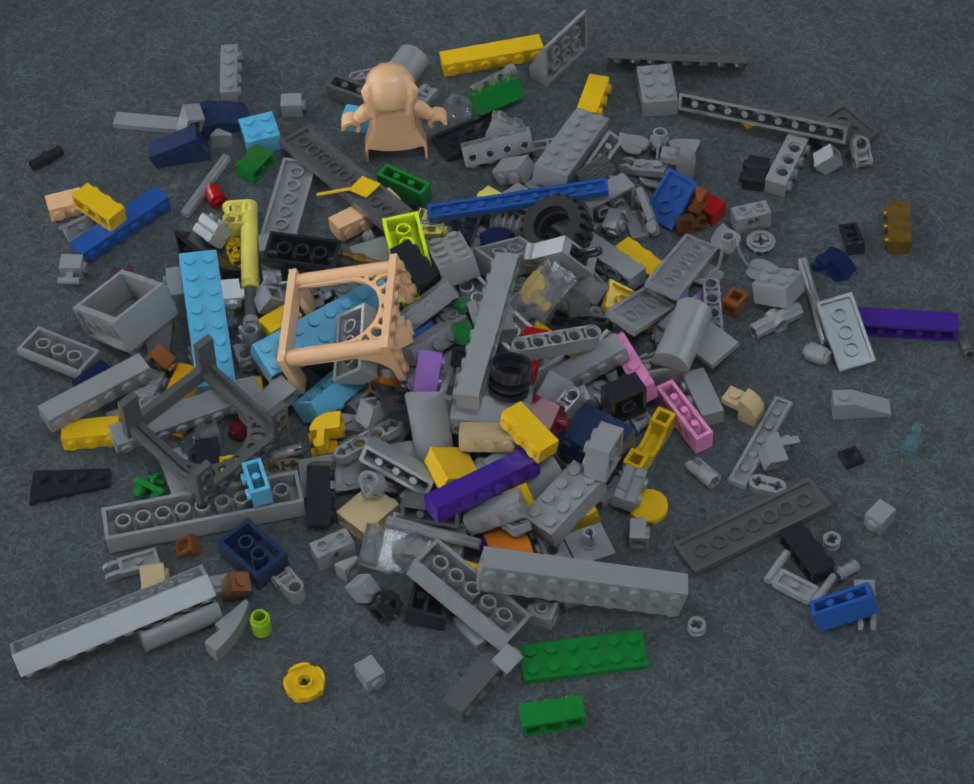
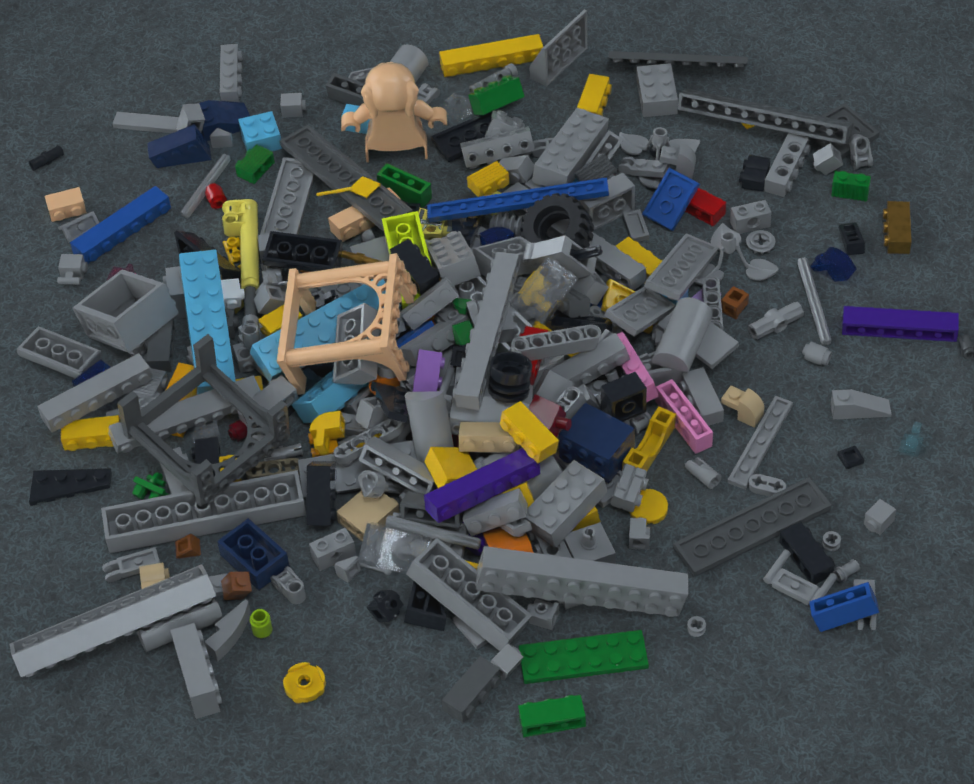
yellow brick [72,183,127,232] -> none
dark orange brick [146,343,178,373] -> none
light grey brick [192,212,232,249] -> none
medium azure brick [240,458,273,508] -> none
light grey brick [344,574,381,603] -> none
light grey brick [354,654,386,693] -> none
light nougat brick [396,315,415,349] -> none
light grey brick [582,421,624,483] -> none
light grey brick [602,207,631,238] -> none
light grey hinge [635,186,661,237] -> none
reddish brown plate [674,213,707,236] -> none
dark orange slope [688,186,708,214] -> none
light grey brick [752,266,805,309] -> none
light grey brick [759,431,800,471] -> none
light grey tile [815,292,876,373] -> none
none -> light grey brick [170,623,222,719]
none -> yellow brick [467,161,509,197]
none -> green brick [831,171,871,202]

